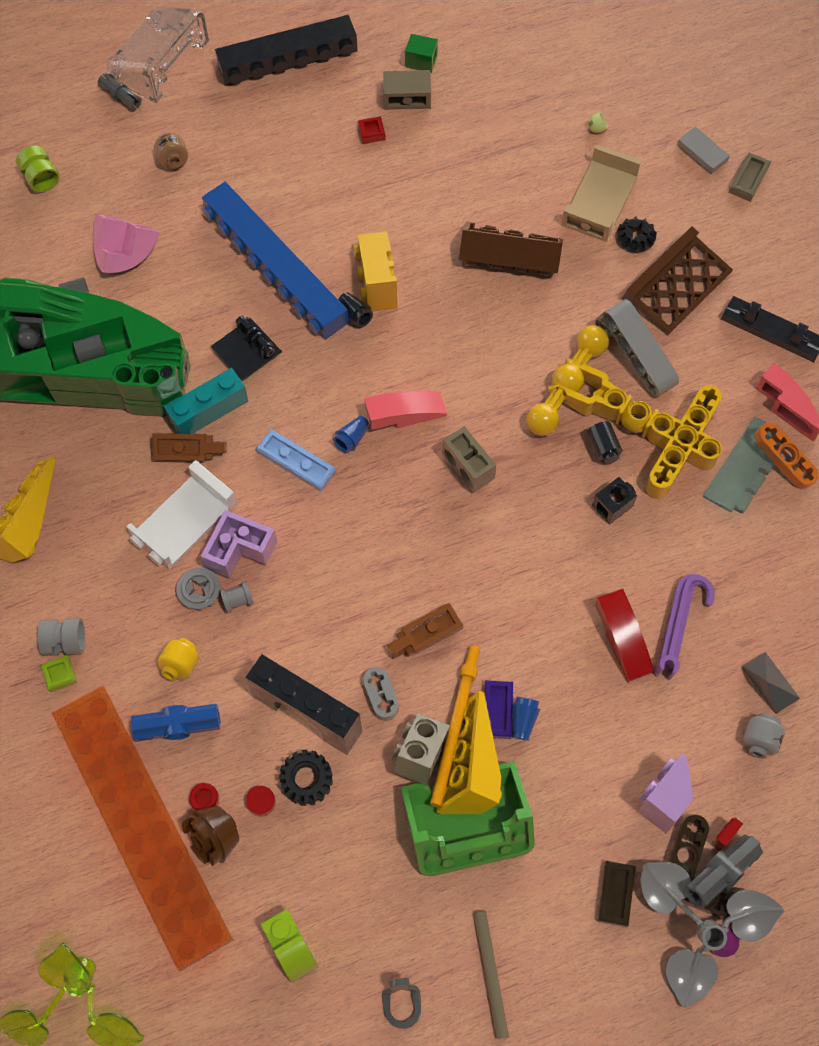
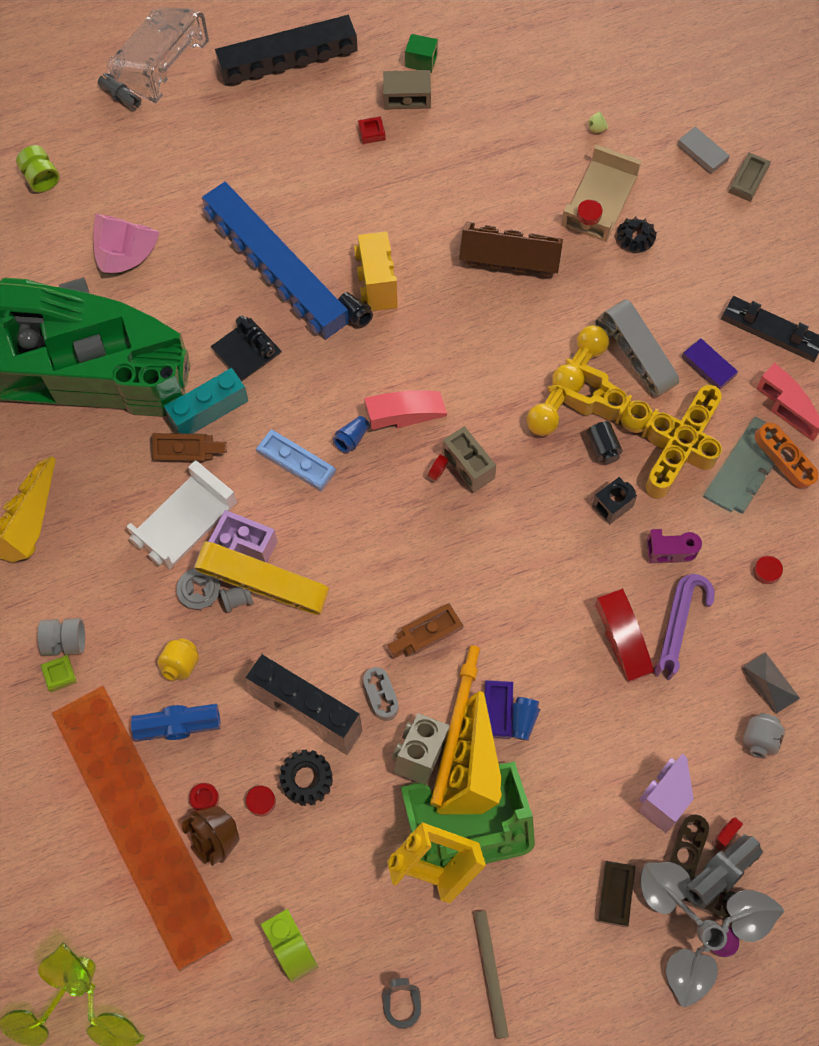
medium nougat head [154,133,188,170] -> none
reddish brown fence [622,226,733,335] -> none
none -> yellow beam [194,541,329,615]
none -> yellow panel [387,822,486,904]
none -> red tile [427,454,449,481]
none -> red tile [577,200,603,225]
none -> magenta leg [647,529,702,564]
none -> dark purple tile [682,338,738,390]
none -> red tile [754,555,783,584]

